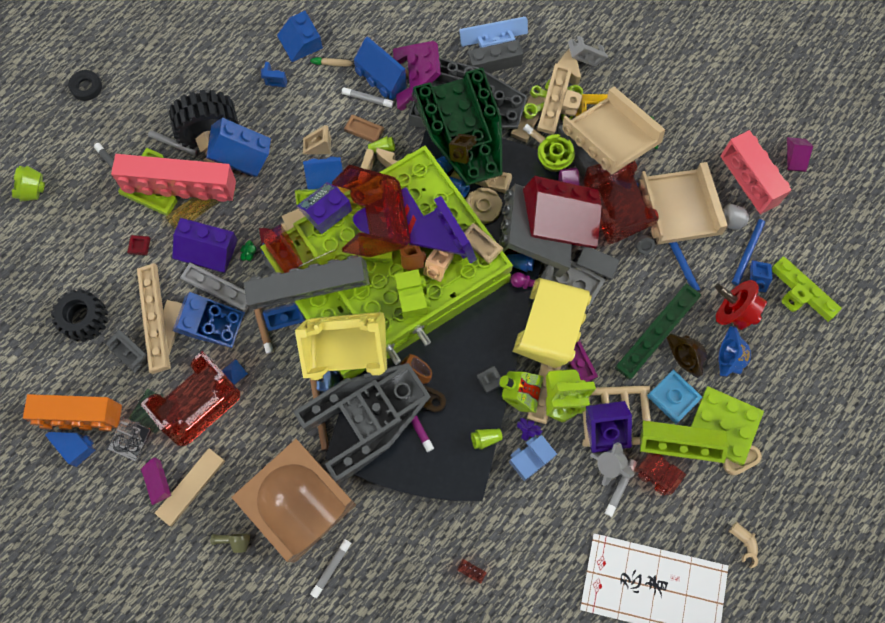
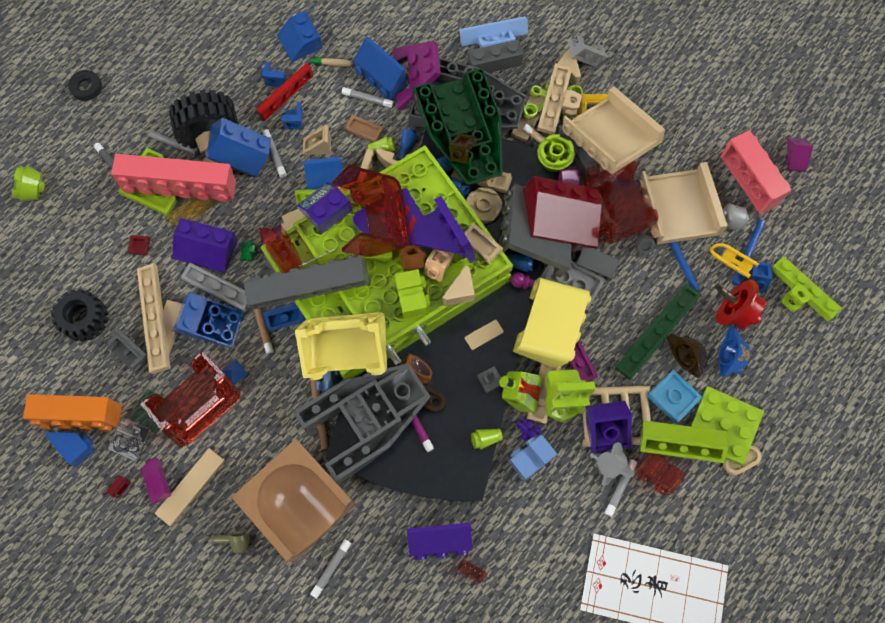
tan piece [729,522,758,568] -> none
none -> dark red tile [106,475,131,498]
none -> red tile [256,63,313,121]
none -> bar [262,129,287,178]
none -> blue panel [282,102,303,130]
none -> blue cone [397,128,419,160]
none -> dark purple slope [407,522,472,560]
none -> tan slope [443,266,475,306]
none -> tan sticker [465,320,504,350]
none -> yellow piece [709,243,759,278]

